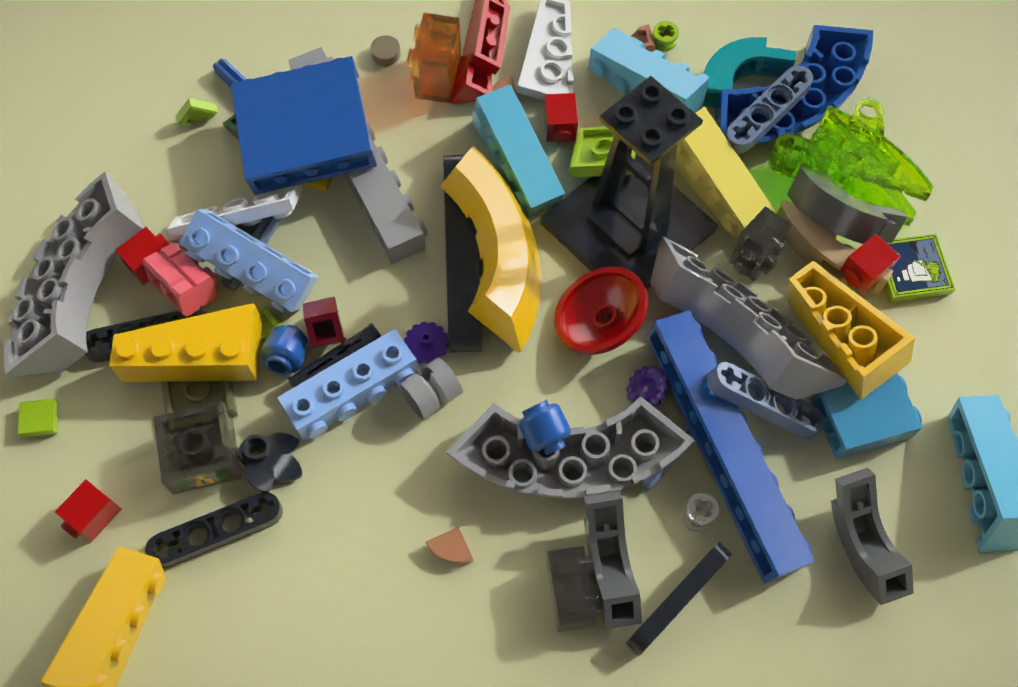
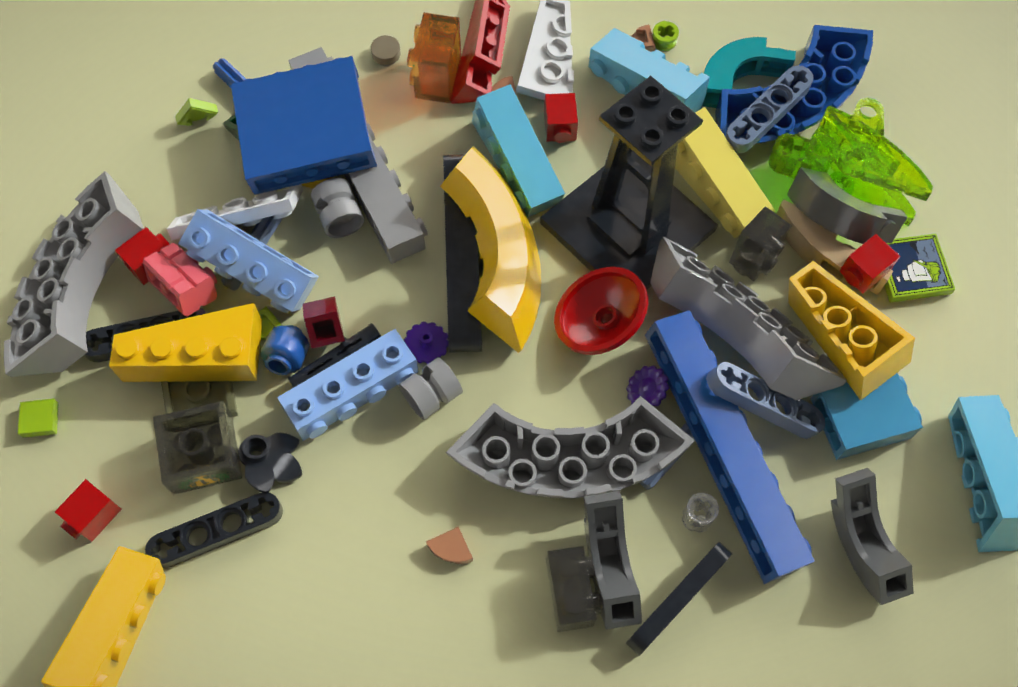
blue head [519,400,571,455] -> none
lime plate [569,126,636,178] -> none
none -> light grey wheel [311,178,364,238]

